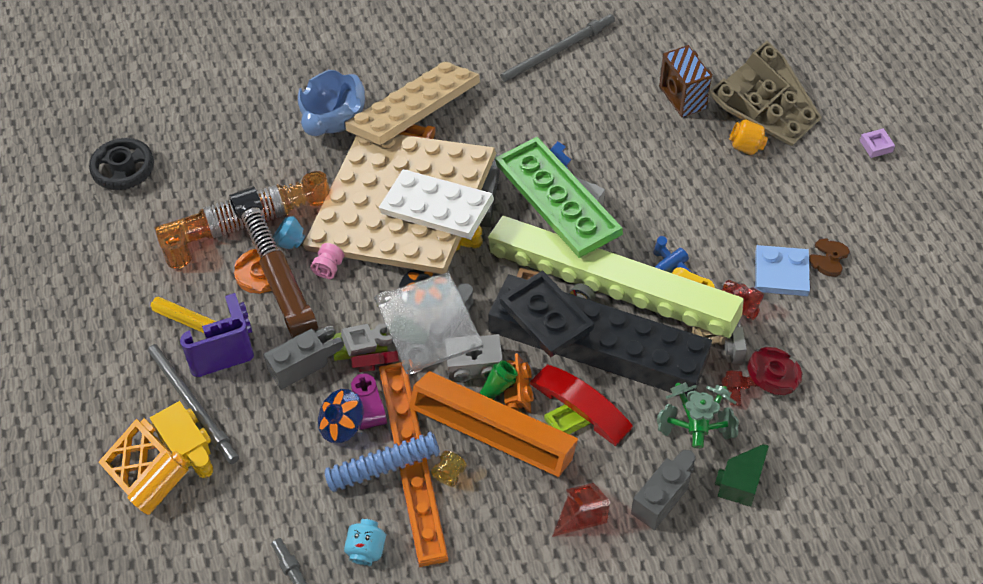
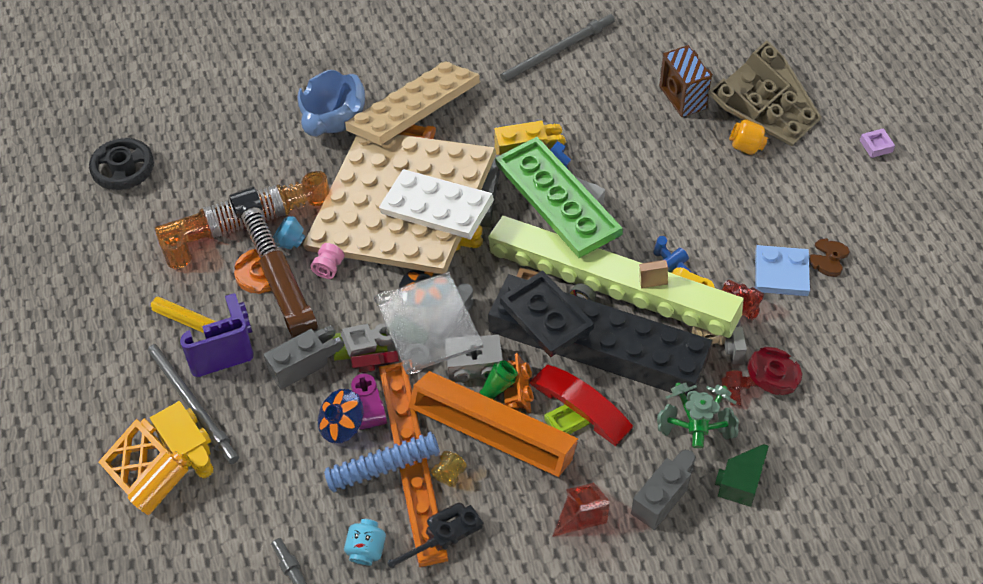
none -> black piece [388,502,484,568]
none -> yellow hinge [494,121,566,155]
none -> medium nougat tile [639,260,668,288]

